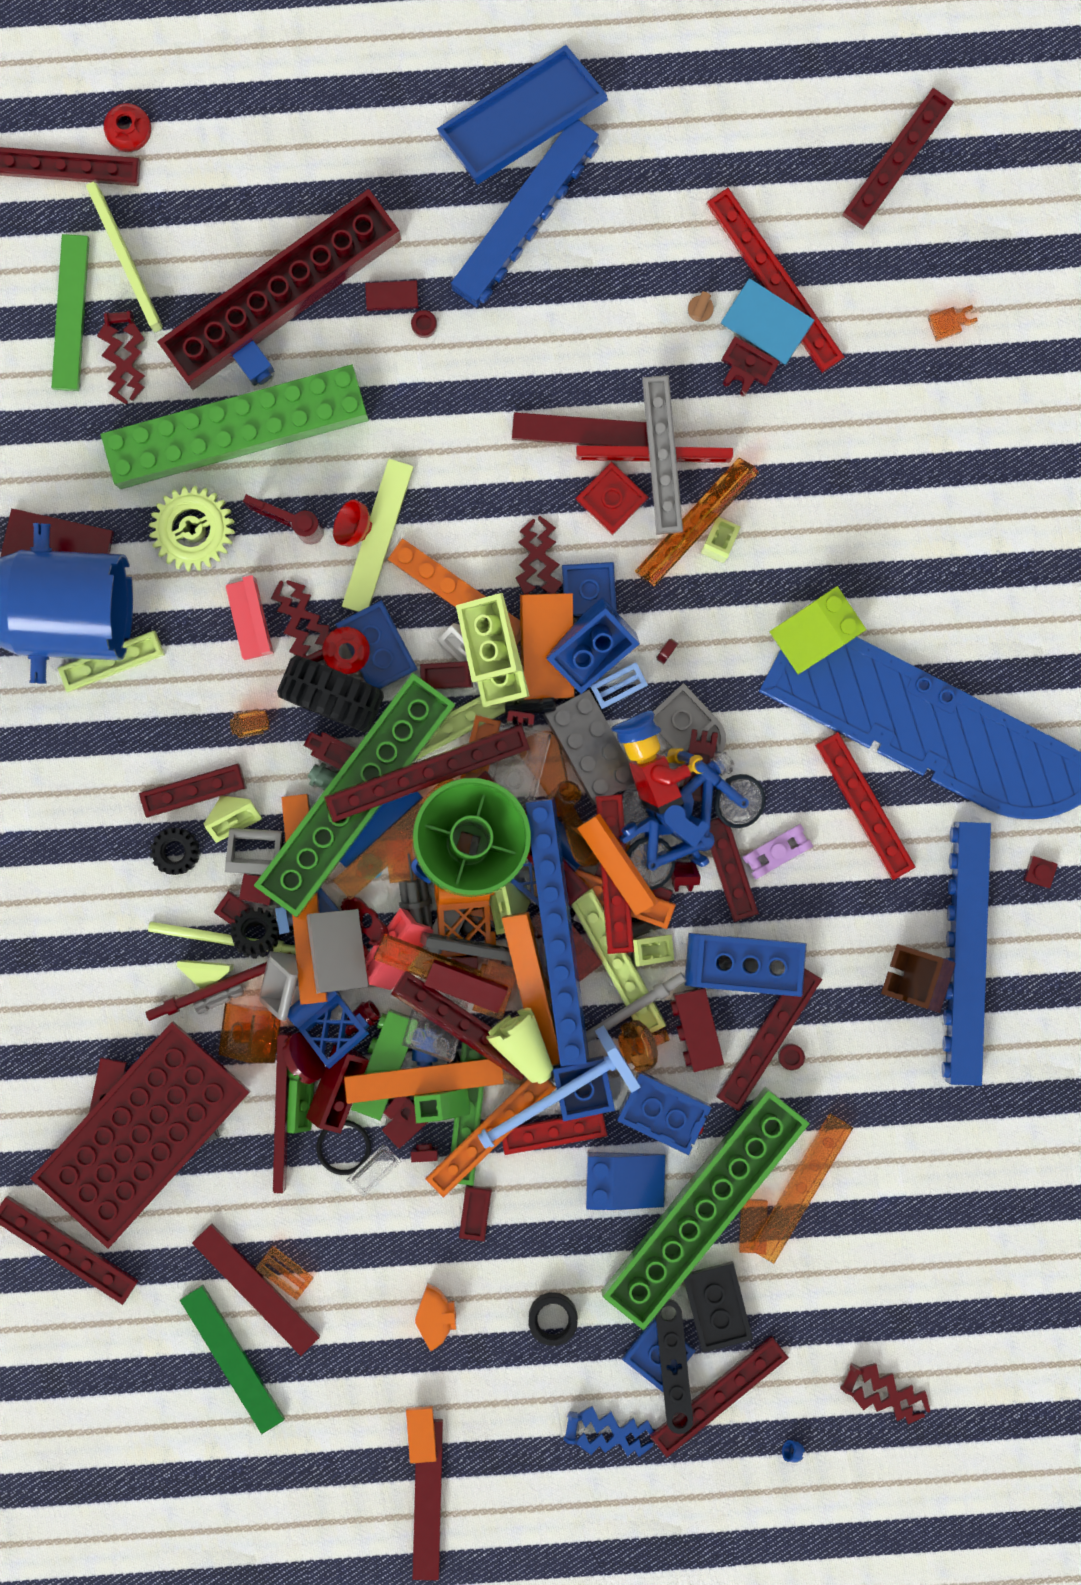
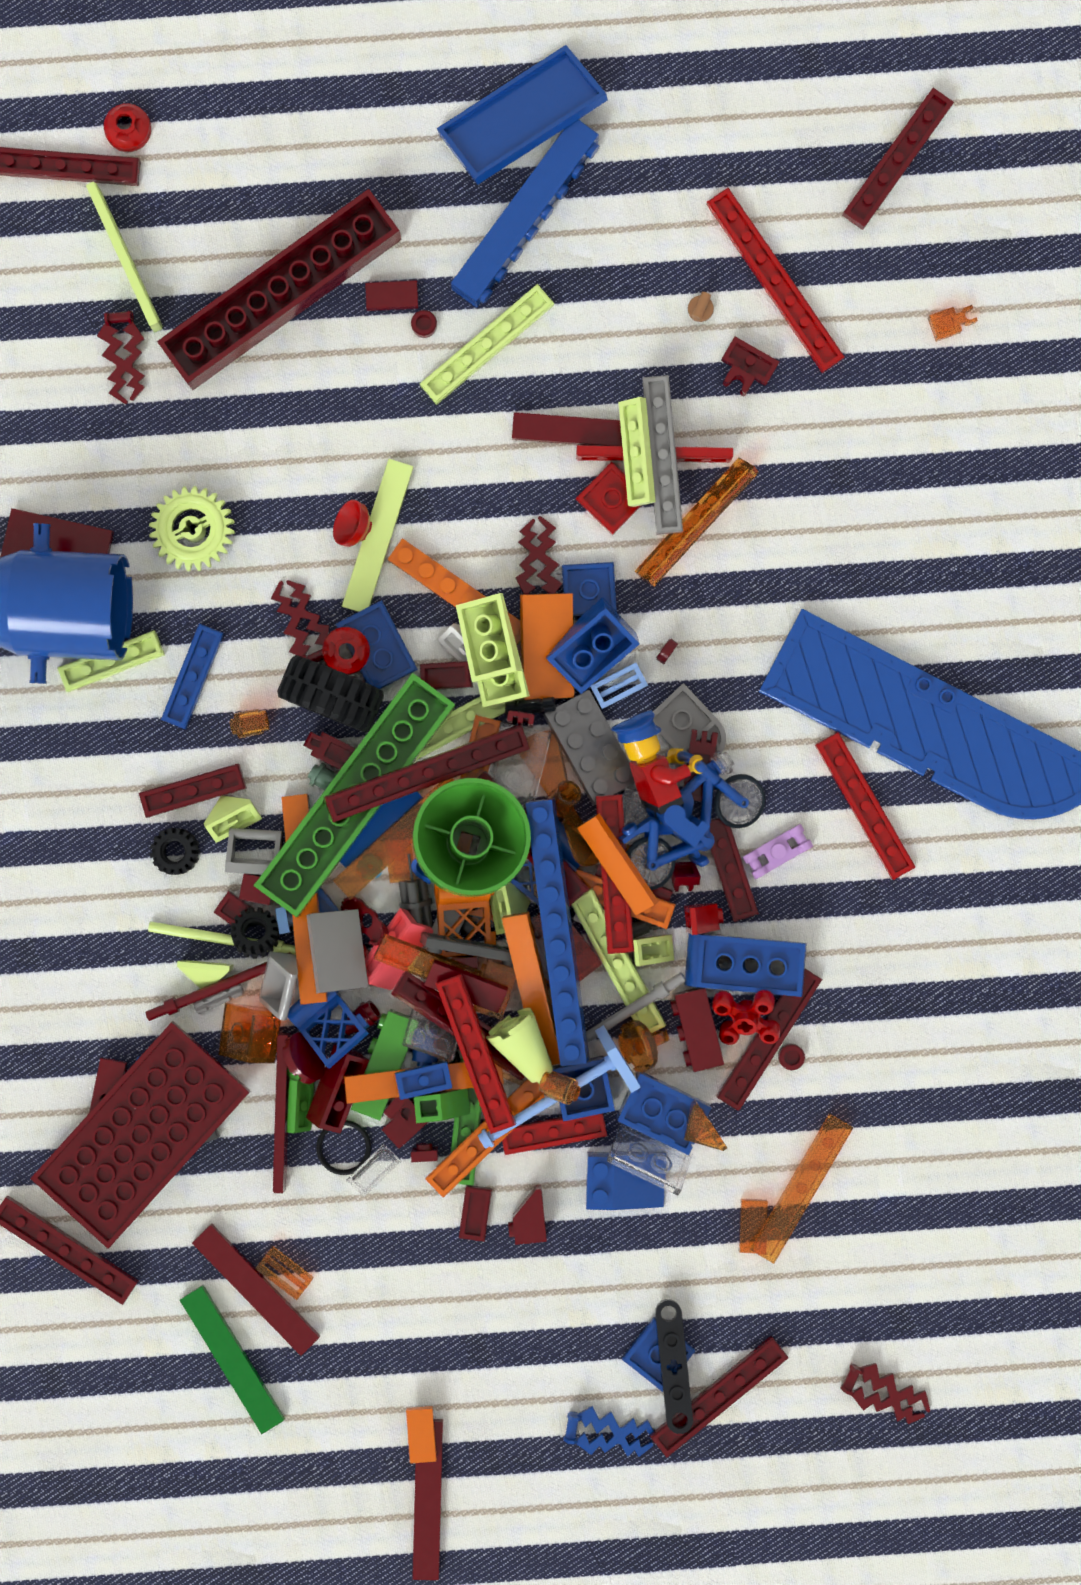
bright green tile [51,234,90,391] -> none
bright green brick [101,364,369,489] -> none
coral panel [226,575,274,660] -> none
blue brick [232,340,275,386] -> none
dark red piece [243,494,324,544] -> none
orange piece [415,1283,457,1351] -> none
black tyre [528,1292,578,1346] -> none
bright green brick [602,1087,810,1330] -> none
black plate [684,1261,753,1353] -> none
yellowish green slope [701,516,740,563] -> none
dark azure tile [721,278,815,366] -> none
lime slope [769,586,867,674] -> none
blue hinge [782,1440,805,1463] -> none
reddish brown piece [881,944,956,1013] -> none
blue brick [942,822,991,1086] -> none
dark red plate [1023,856,1058,889] -> none
none -> blue tile [161,624,224,729]
none -> blue plate [394,1061,452,1100]
none -> yellowish green tile [420,284,554,405]
none -> red tile [435,974,517,1134]
none -> dark red slope [508,1185,547,1245]
none -> clear orange brick [539,1071,581,1105]
none -> clear tile [607,1123,693,1196]
none -> yellowish green plate [618,397,656,507]
none -> red slope [684,903,724,935]
none -> clear orange slope [684,1100,727,1151]
none -> red gear [712,990,781,1045]

